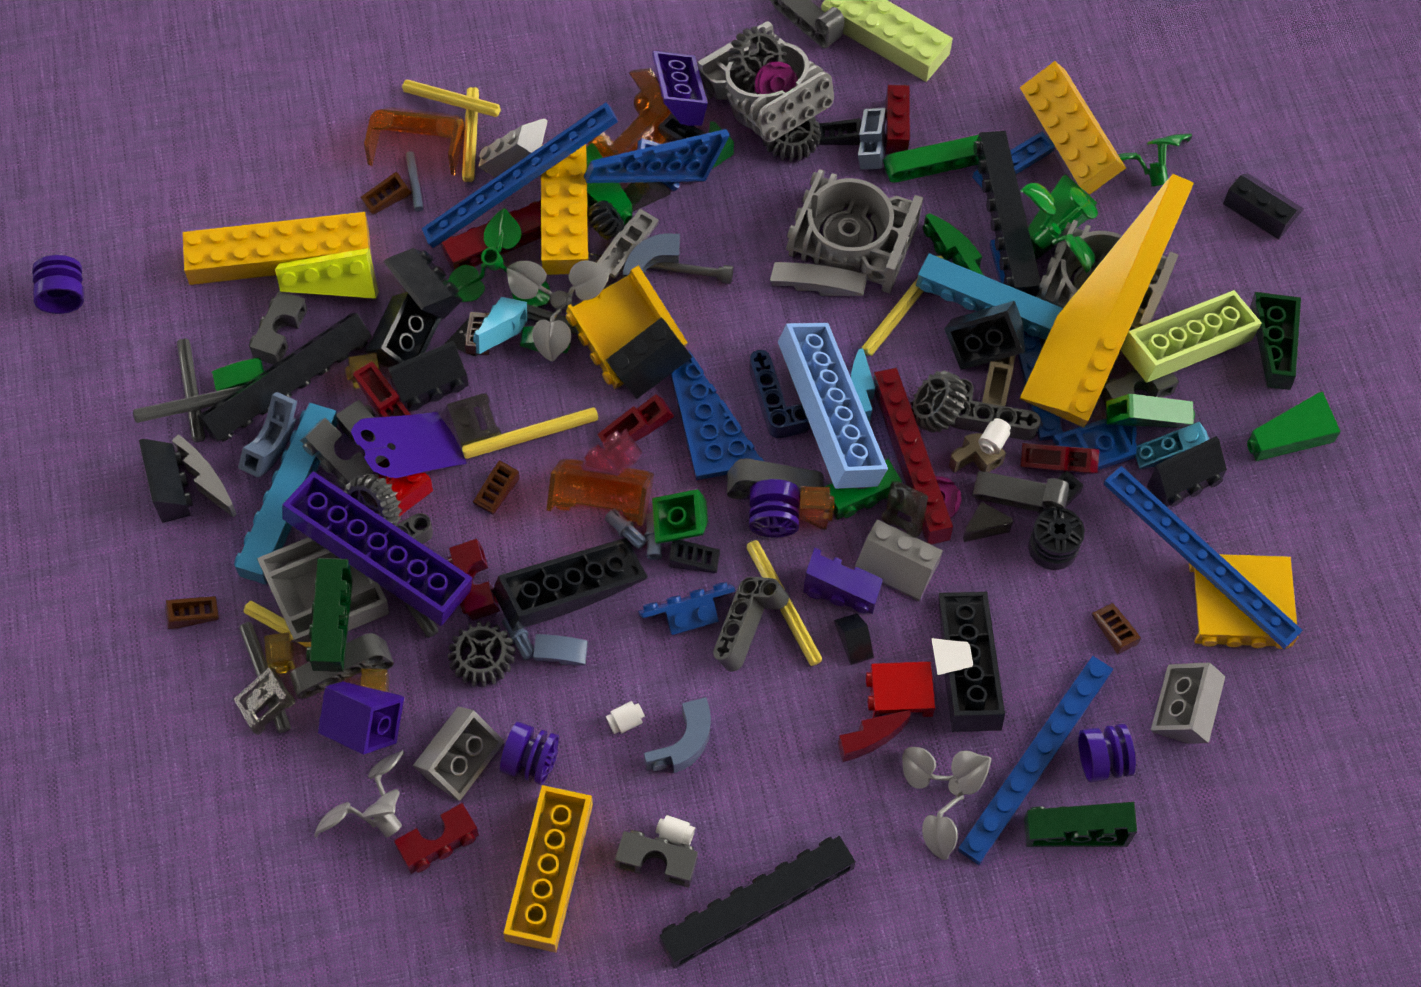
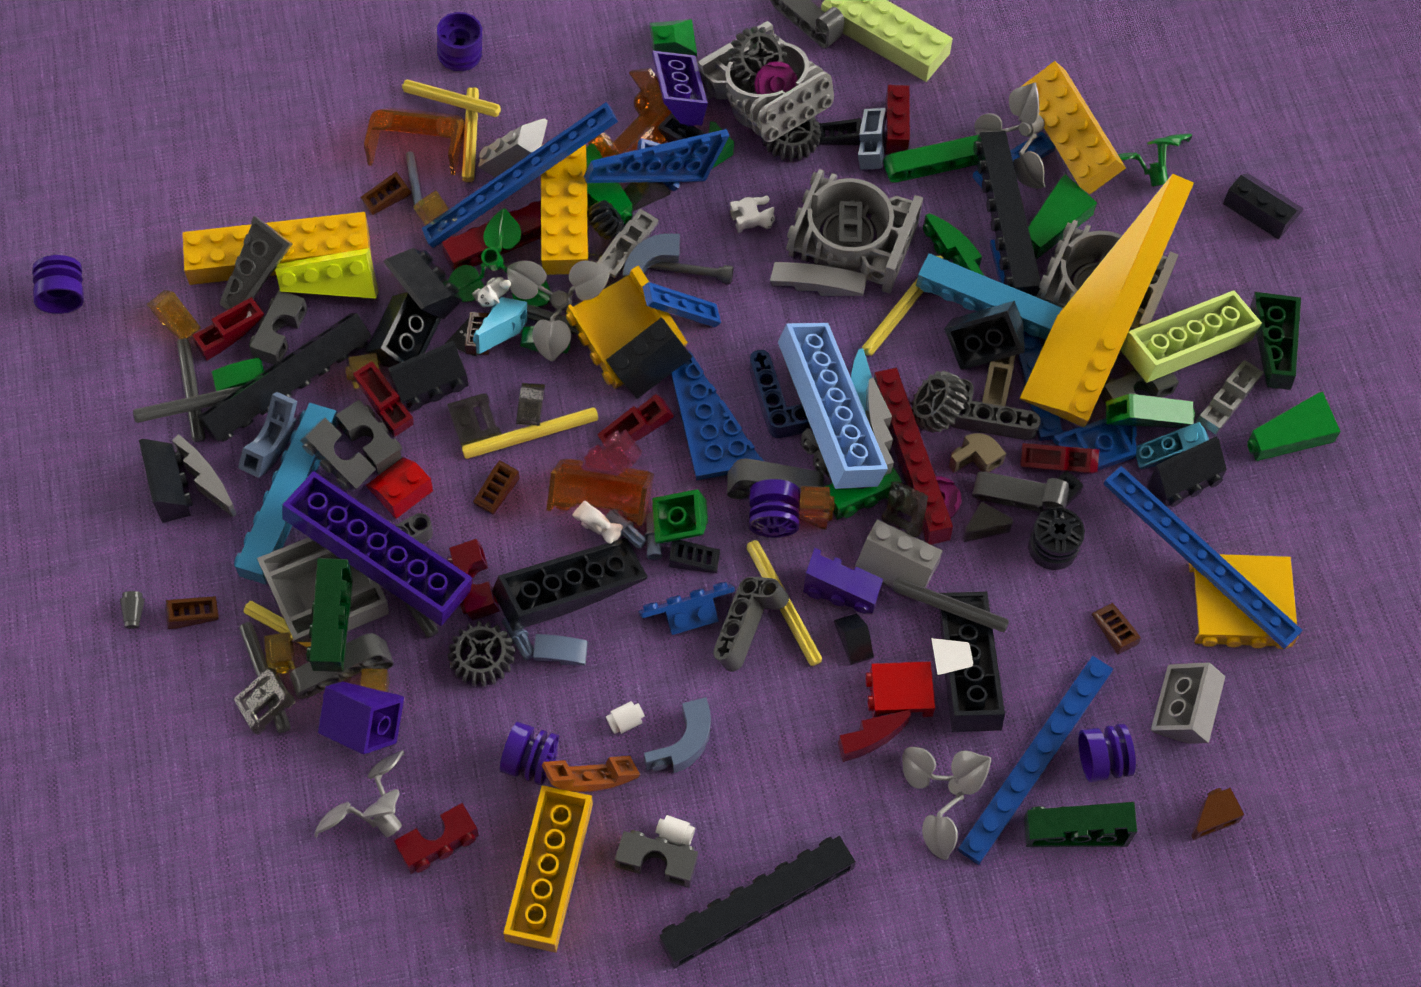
dark grey gear [344,473,402,525] -> none
dark purple piece [351,412,467,478] -> none
light grey slope [413,706,505,801] -> none
white brick [978,418,1011,454] -> none
green plant [1020,183,1098,273] -> none
none -> dark grey cone [120,591,145,629]
none -> clear yellow slope [147,290,201,339]
none -> dark red slope [192,297,264,361]
none -> dark grey wing [219,216,293,310]
none -> clear yellow brick [413,190,449,225]
none -> dark purple wheel [437,12,483,71]
none -> white animal [472,277,511,308]
none -> clear smoke slope [516,383,545,426]
none -> dark orange slope [542,756,640,792]
none -> white animal [572,501,623,544]
none -> blue plate [643,282,721,327]
none -> green slope [650,19,697,56]
none -> white animal [730,195,775,233]
none -> dark grey slope [801,428,831,479]
none -> dark grey slope [839,201,862,243]
none -> light grey slope [866,378,894,475]
none -> dark grey axle [892,578,1009,632]
none -> light grey plant [974,83,1046,189]
none -> reddish brown slope [1191,787,1244,840]
none -> light grey slope [1196,360,1264,434]

